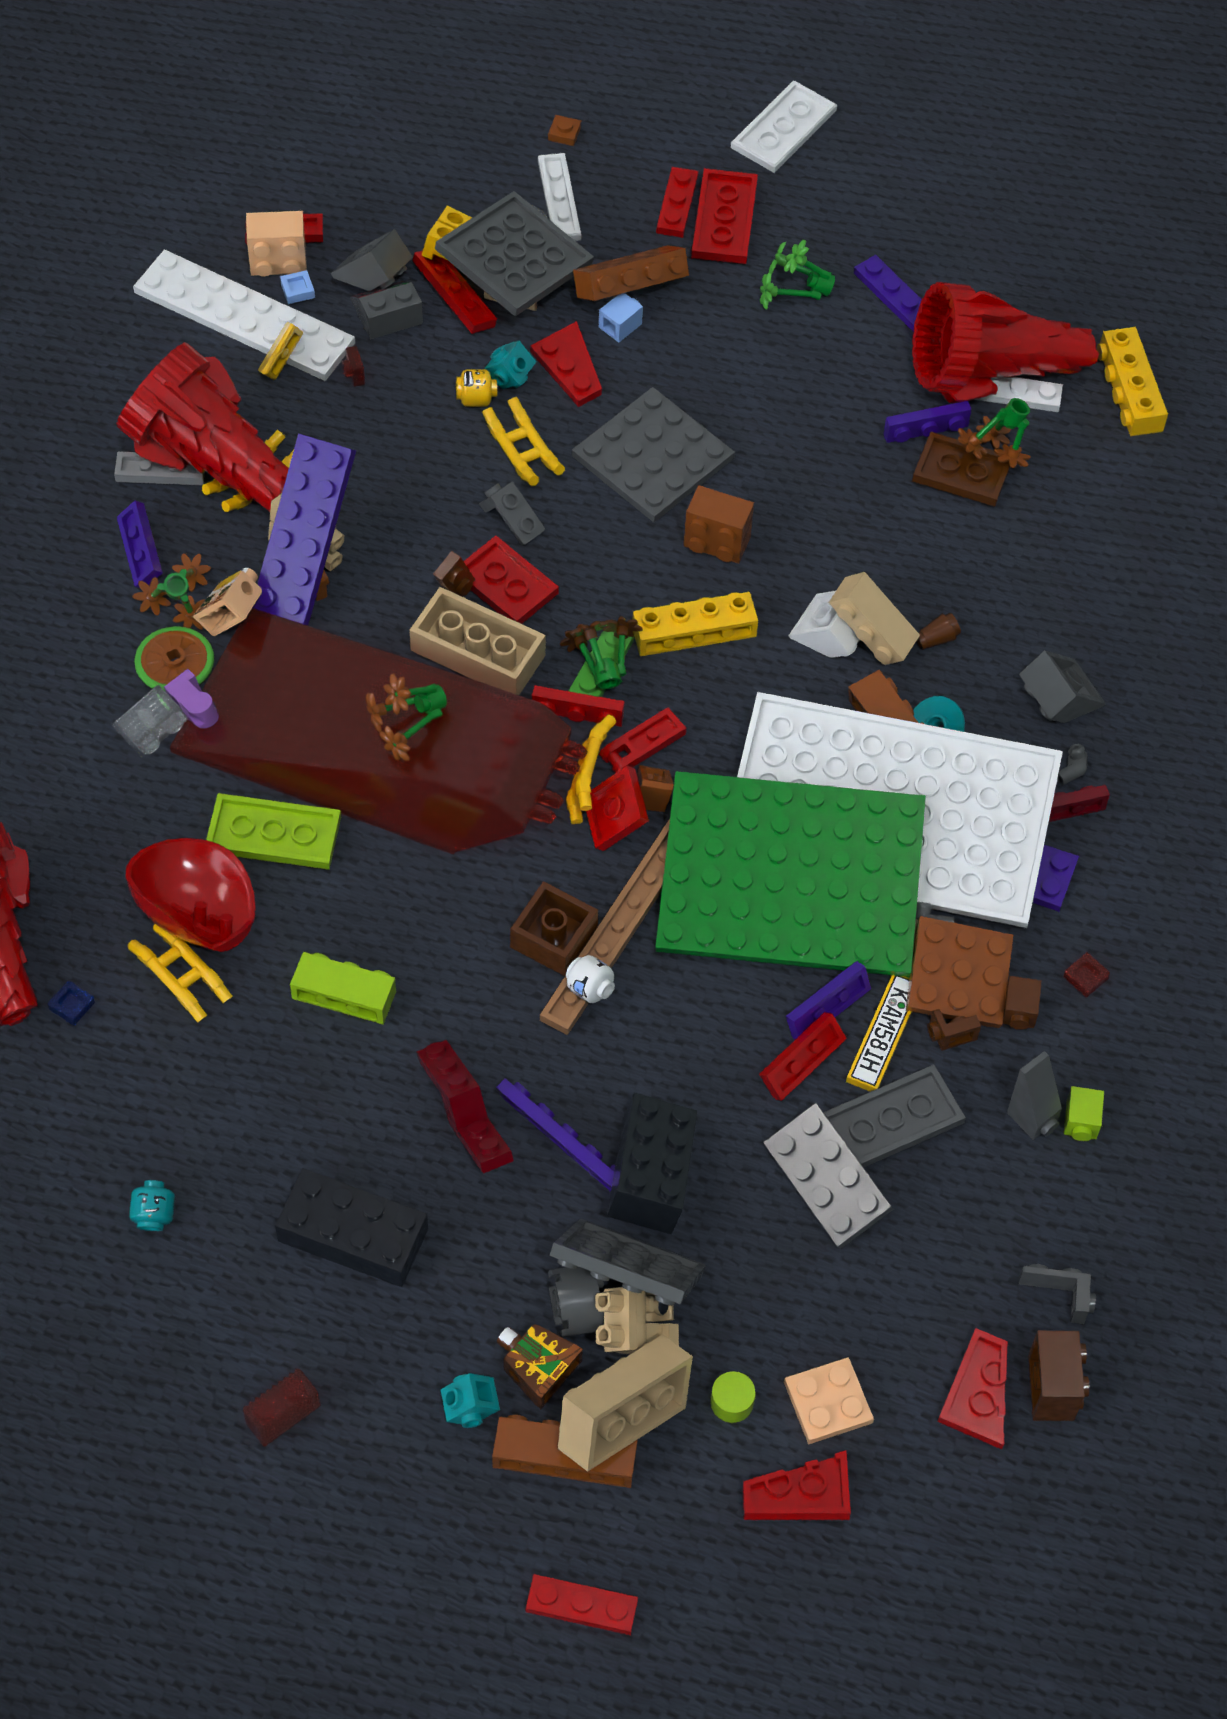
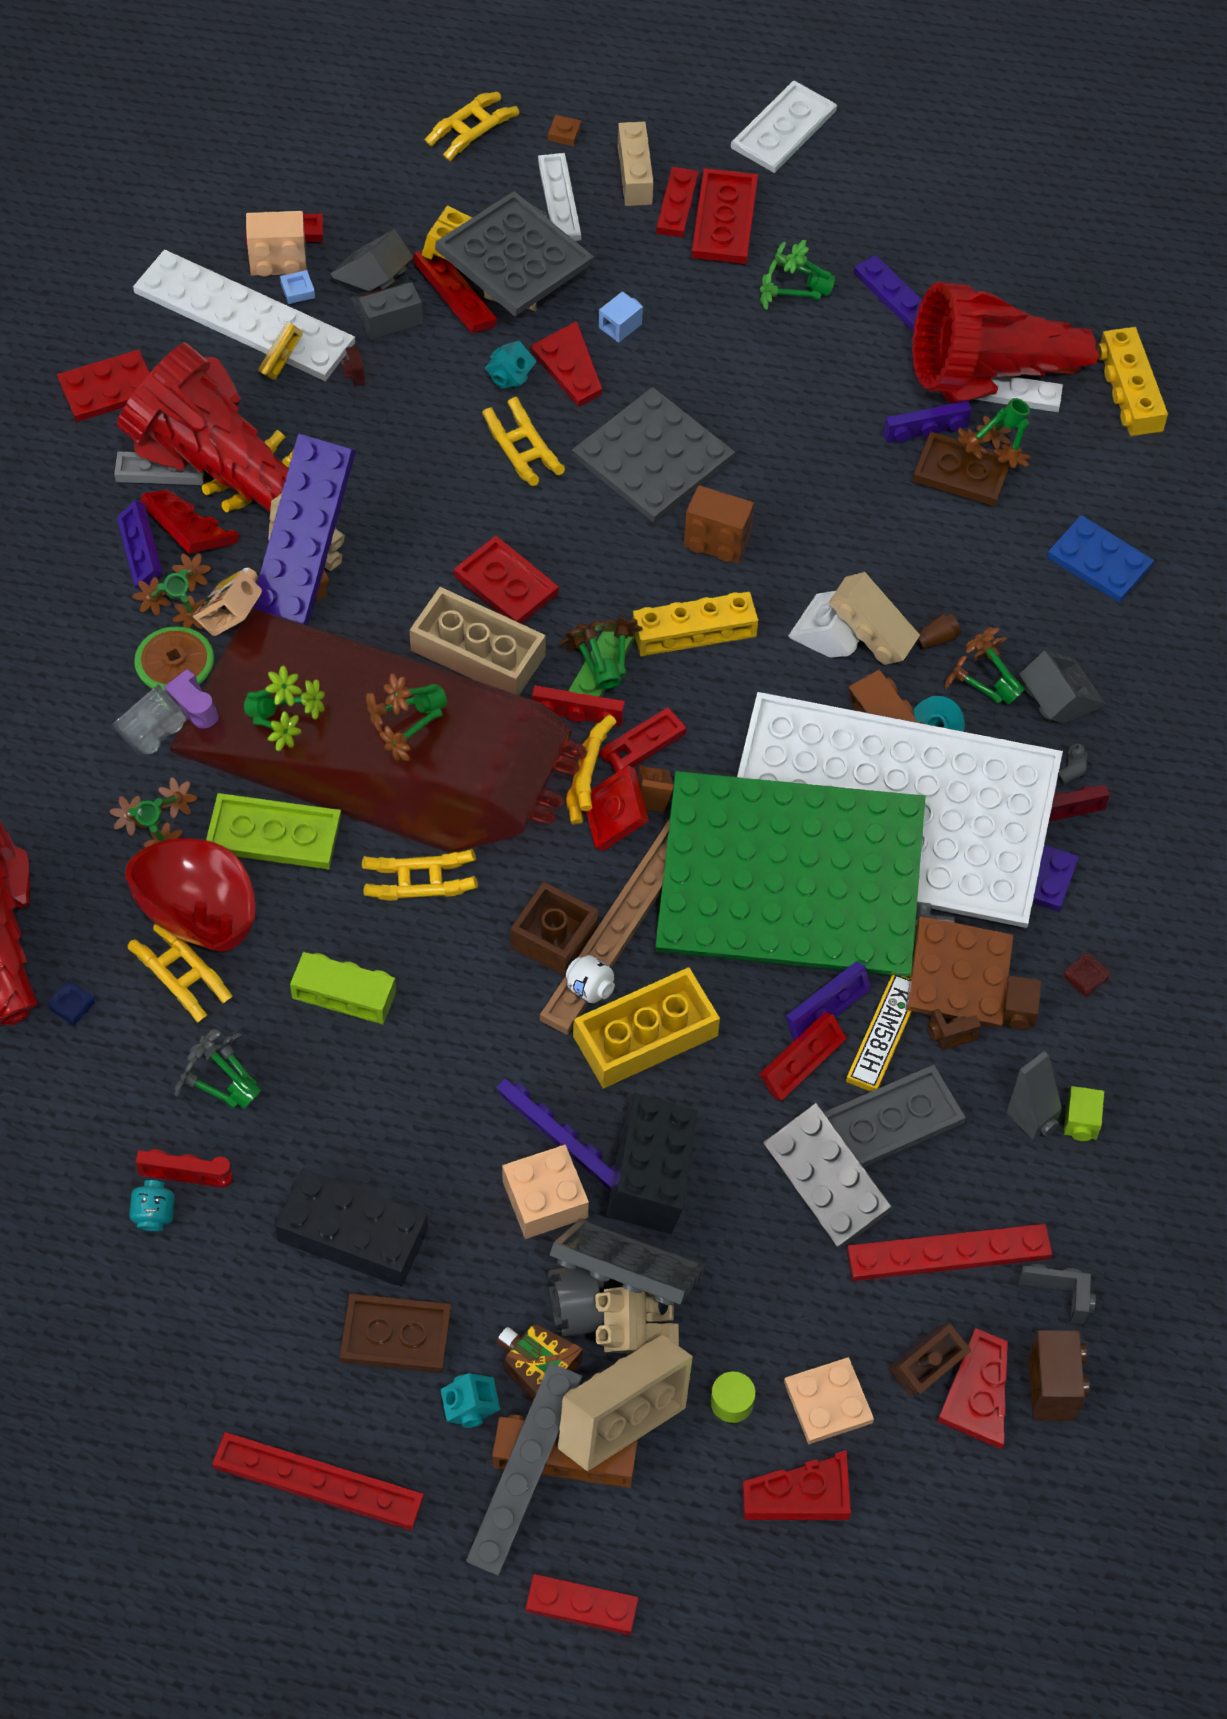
clear red brick [243,1368,321,1447] -> none
dark red bracket [416,1040,514,1174] -> none
reddish brown plate [433,551,475,596] -> none
yellow head [456,369,497,407] -> none
dark grey bracket [479,481,545,545] -> none
dark orange brick [573,245,689,301] -> none
none -> red plate [57,350,149,422]
none -> dark orange plant [109,777,197,848]
none -> red plate [135,1149,233,1188]
none -> red wing [141,489,240,553]
none -> plant [174,1029,261,1109]
none -> red plate [212,1432,424,1531]
none -> lime plant [244,666,325,751]
none -> reddish brown plate [340,1294,451,1373]
none -> yellow piece [362,849,478,901]
none -> yellow piece [424,91,519,162]
none -> dark grey plate [466,1362,583,1576]
none -> light nougat brick [502,1145,589,1239]
none -> yellow brick [573,967,720,1089]
none -> tan brick [618,122,653,206]
none -> red plate [847,1224,1052,1281]
none -> reddish brown brick [888,1323,972,1396]
none -> plant [944,627,1025,705]
none -> blue plate [1047,515,1154,603]

